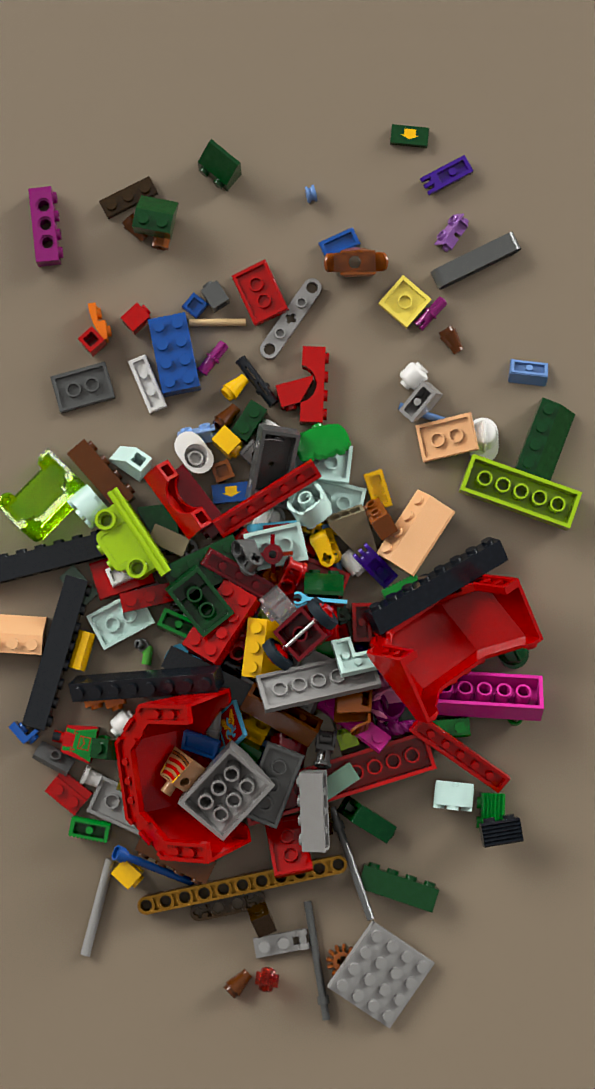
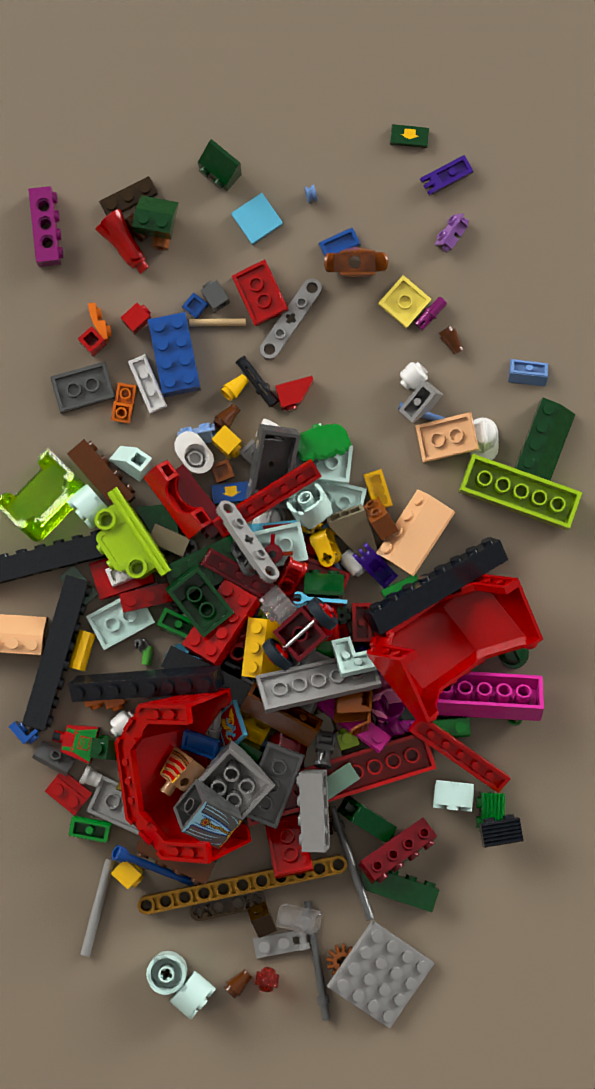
magenta axle [197,341,228,376] -> none
dark green brick [231,400,268,445] -> none
red arch [300,346,329,425] -> none
dark grey beam [431,232,521,290] -> none
none -> red piece [95,209,149,274]
none -> orange slope [111,382,137,424]
none -> light aqua brick [146,951,187,995]
none -> light aqua brick [170,971,216,1020]
none -> dark grey slope [173,779,243,849]
none -> light grey piece [216,500,279,584]
none -> medium azure tile [231,193,283,245]
none -> clear brick [275,904,322,935]
none -> dark red brick [358,817,437,884]

